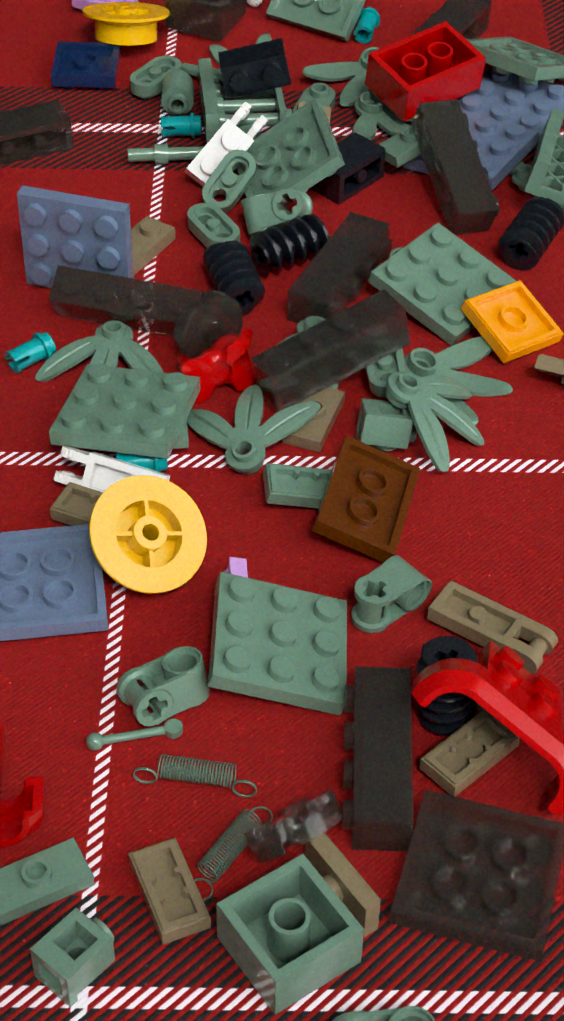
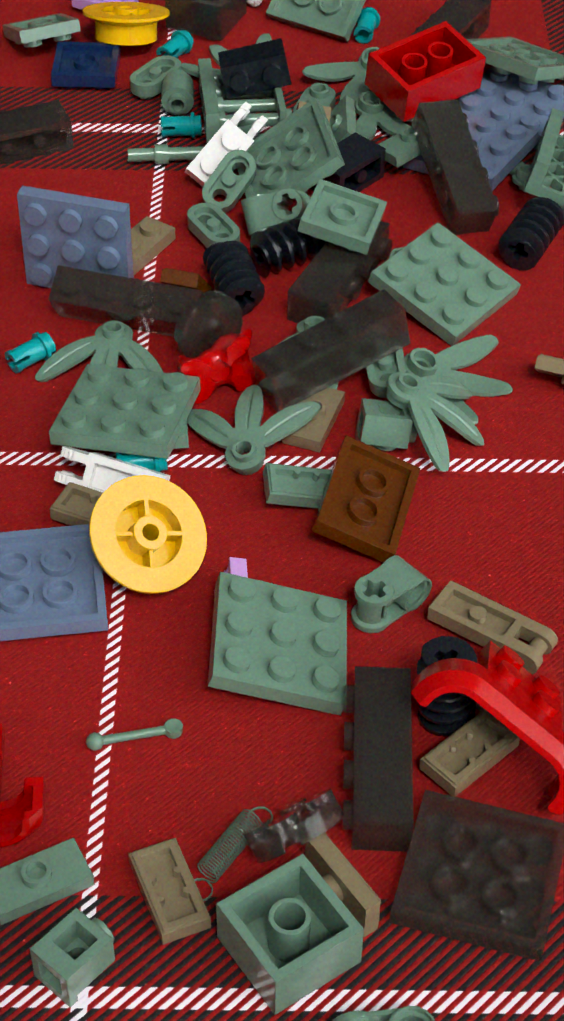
sand green piece [116,646,210,726] -> none
sand green piece [133,754,257,797] -> none
light orange tile [460,280,564,363] -> none
none -> sand green plate [2,13,81,48]
none -> teal pin [156,30,194,58]
none -> reddish brown plate [160,268,214,302]
none -> sand green plate [298,179,387,255]
none -> sand green plate [330,95,357,143]

